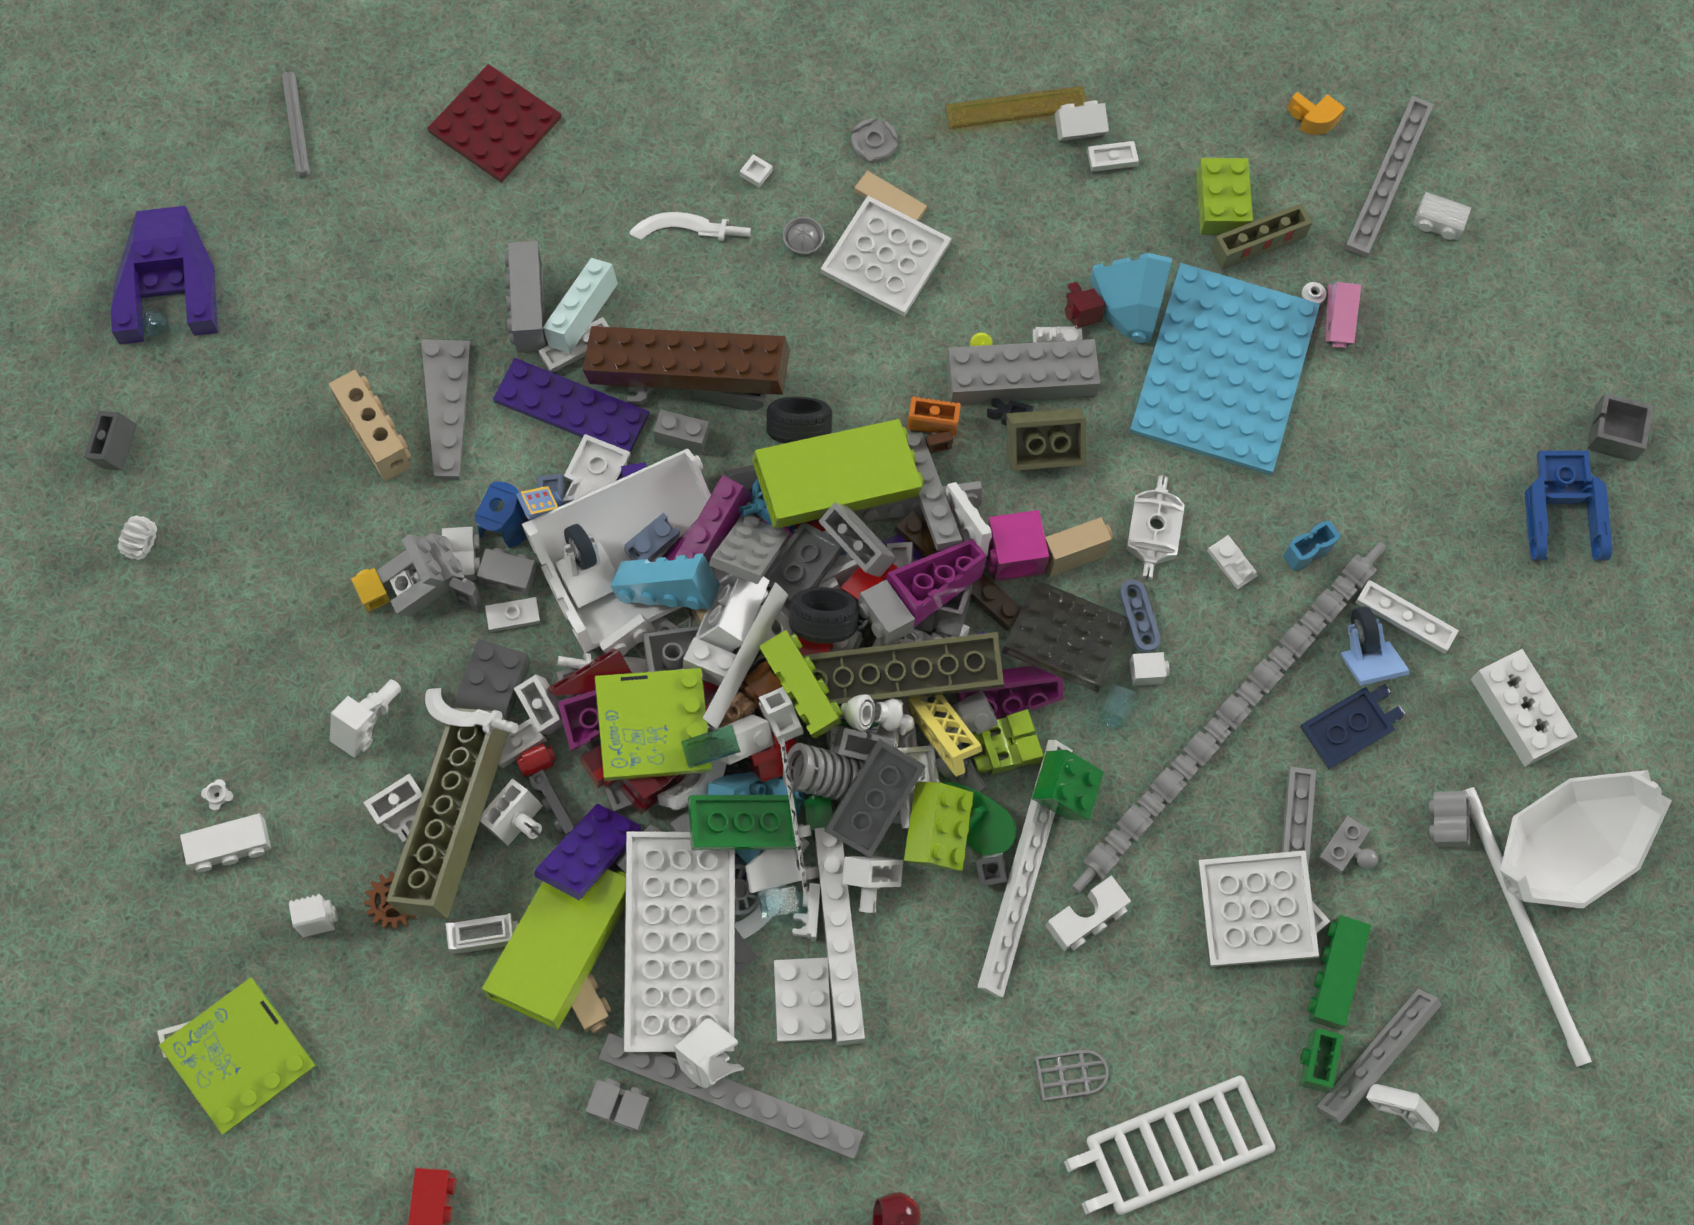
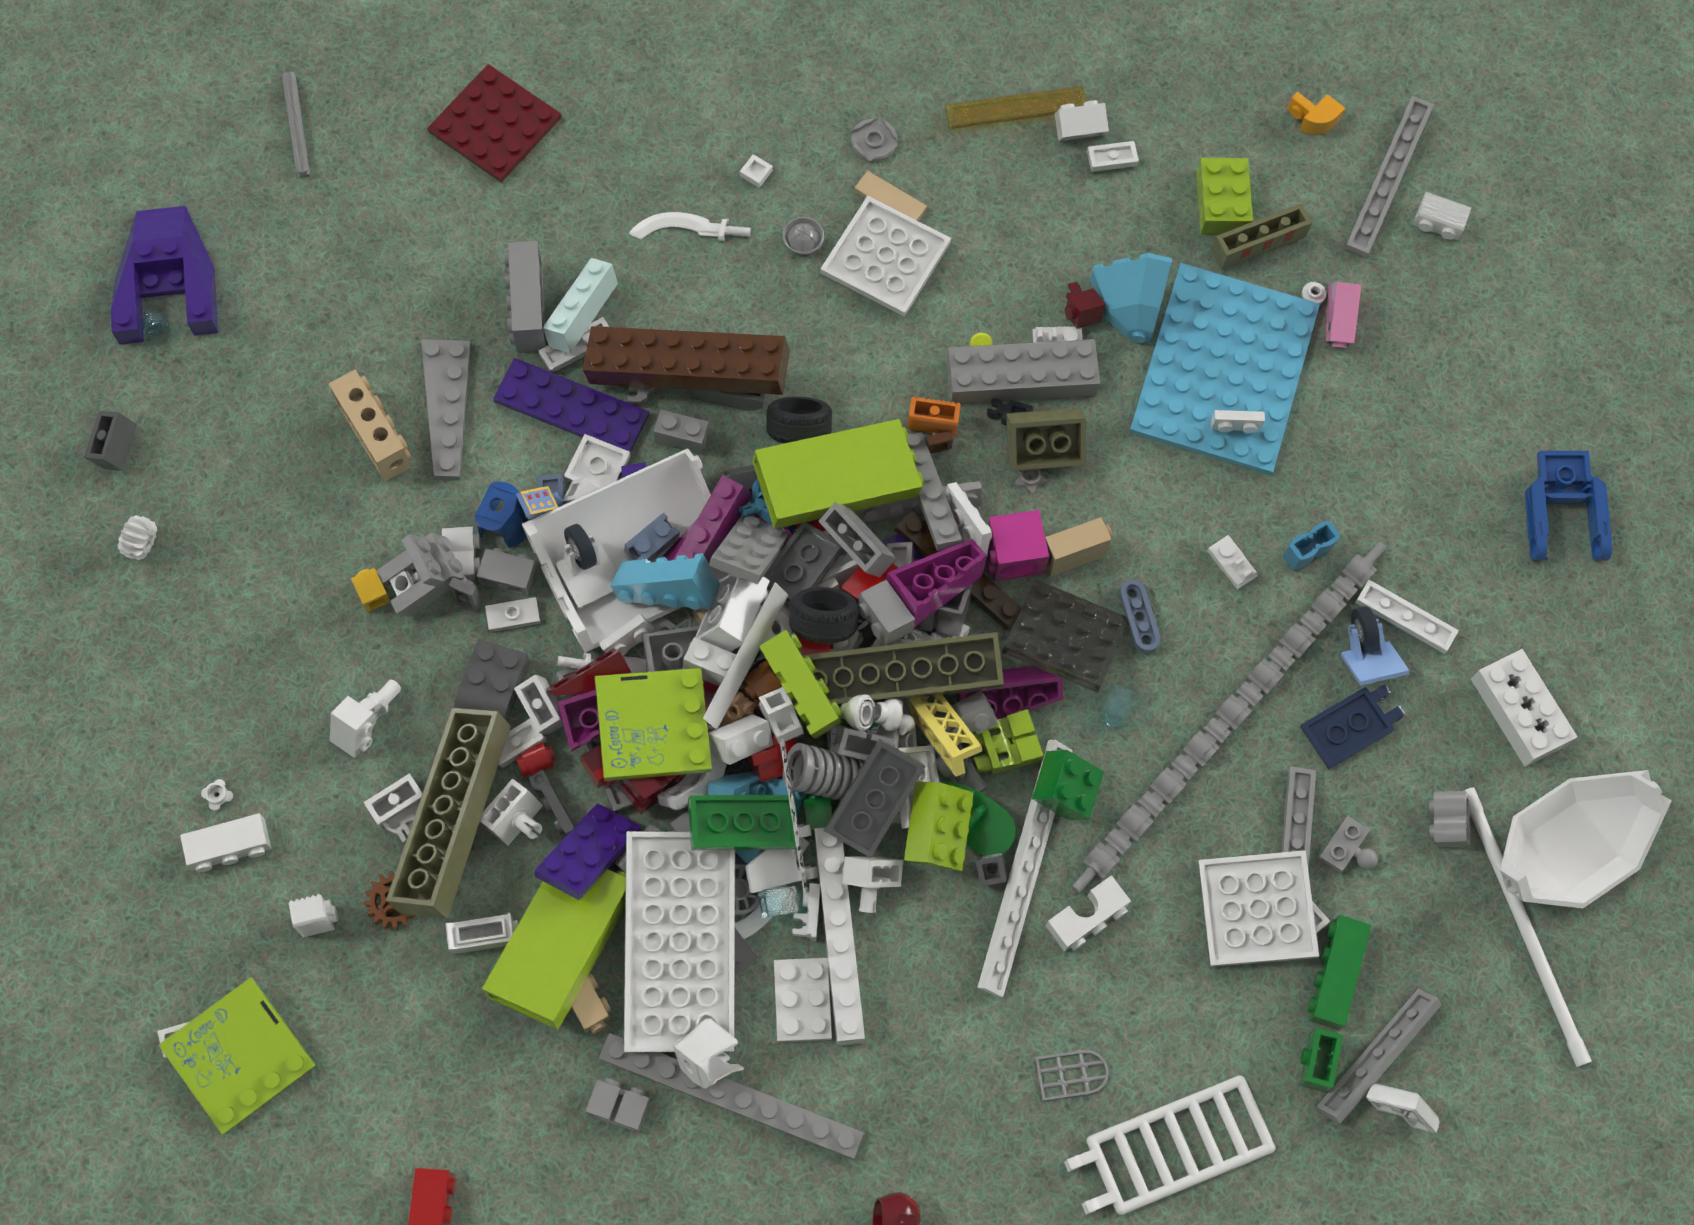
white sword [425,688,518,734] -> none
clear green plate [681,725,741,768] -> none
white plate [1126,475,1185,580] -> none
white brick [1130,652,1170,686] -> none
flat silver piece [1587,393,1653,461] -> none
none -> light grey plate [1015,469,1047,493]
none -> white plate [1211,410,1265,433]

